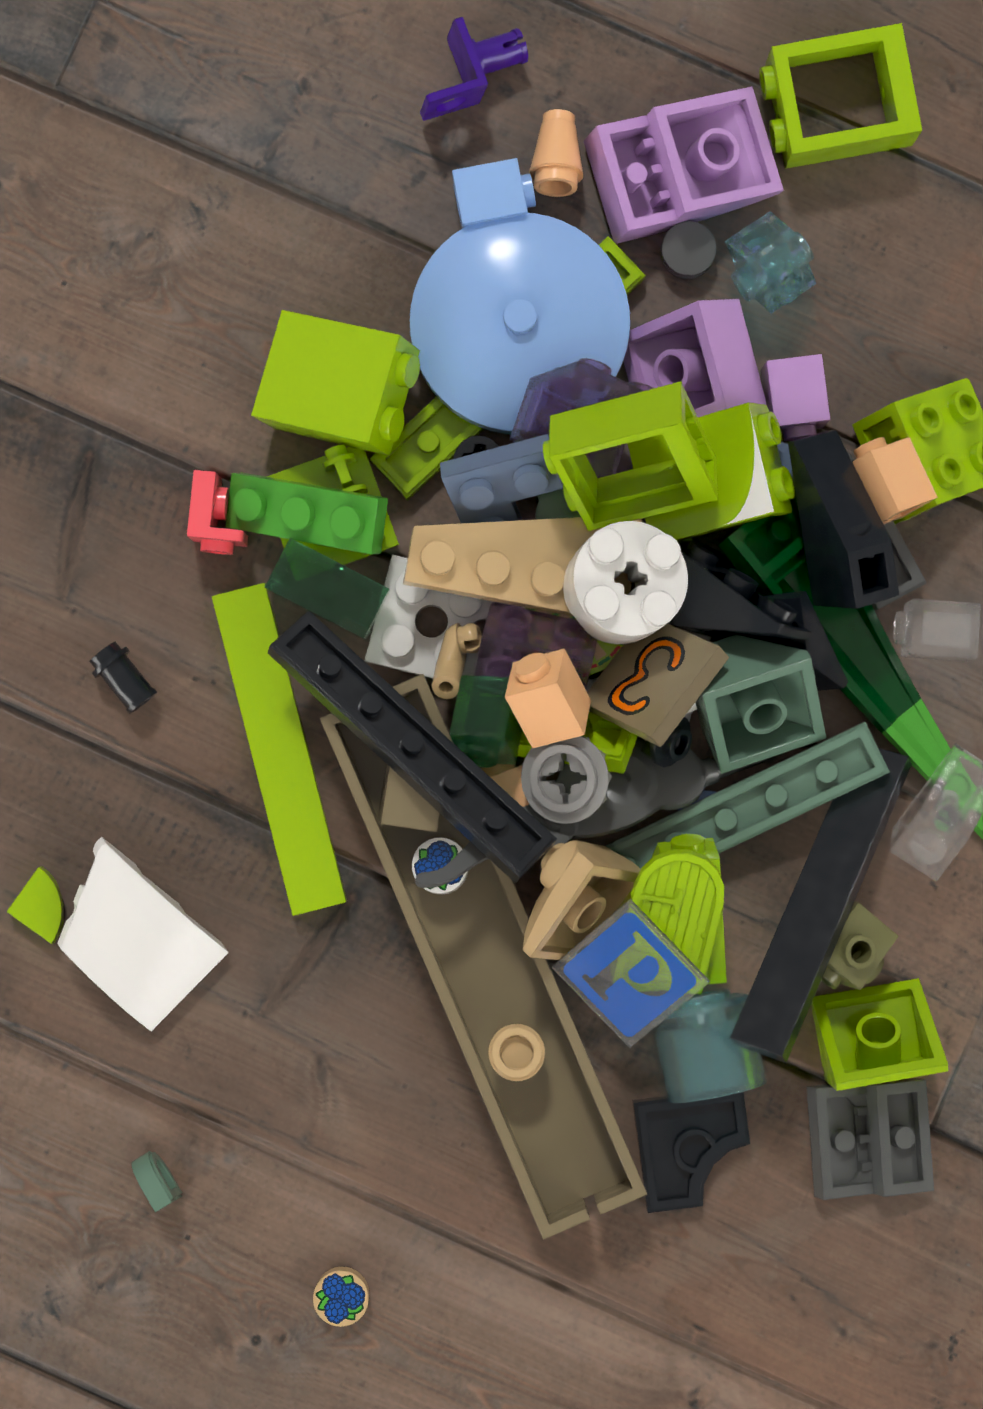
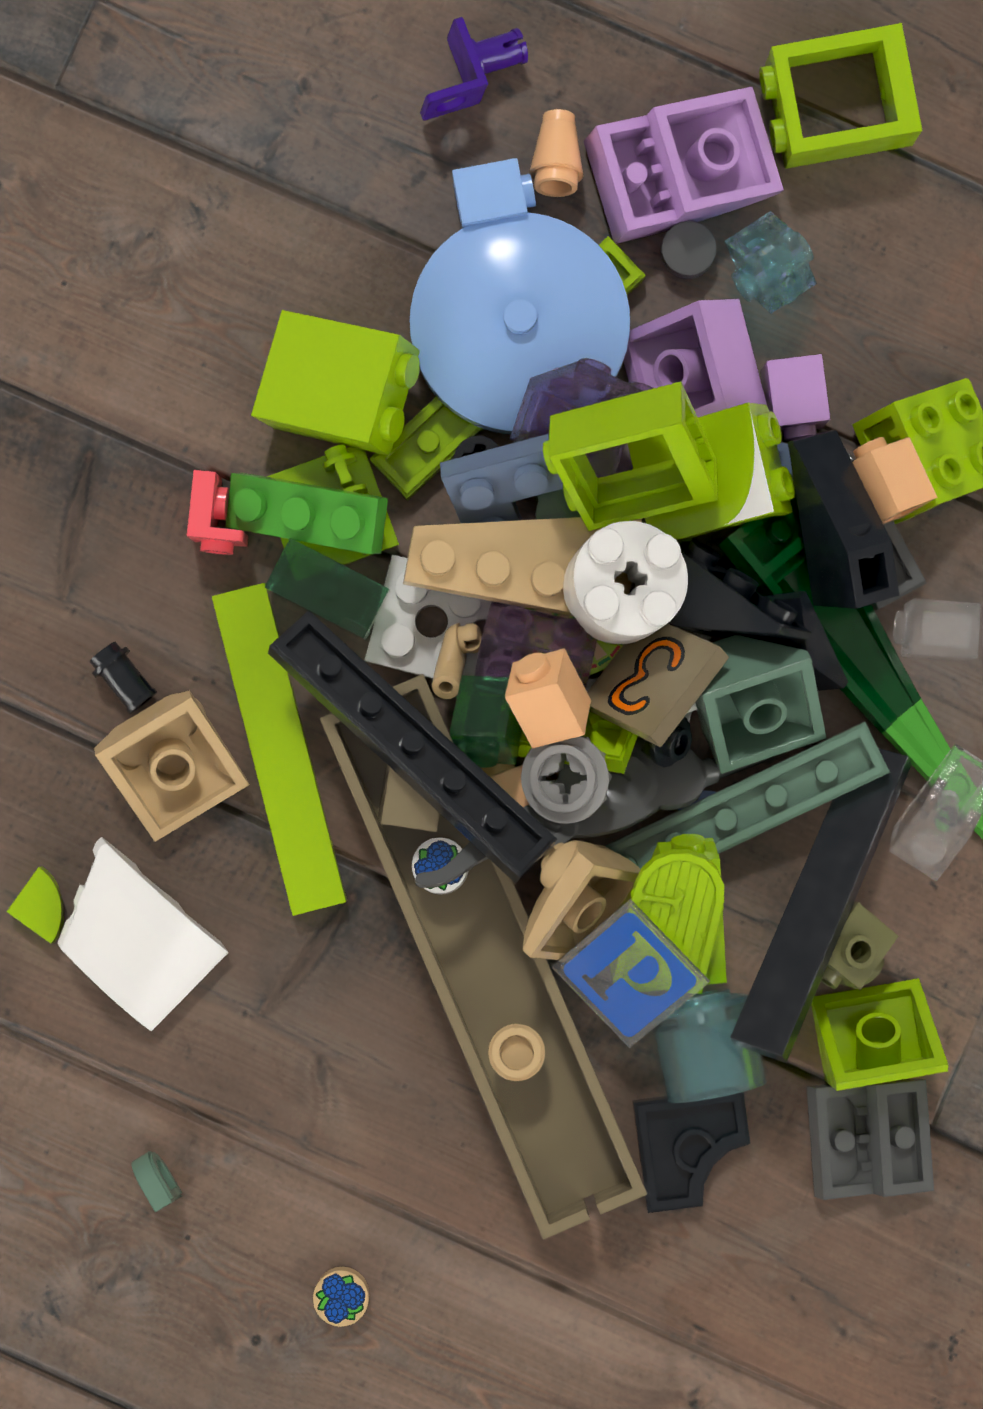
none -> tan slope [94,690,249,842]

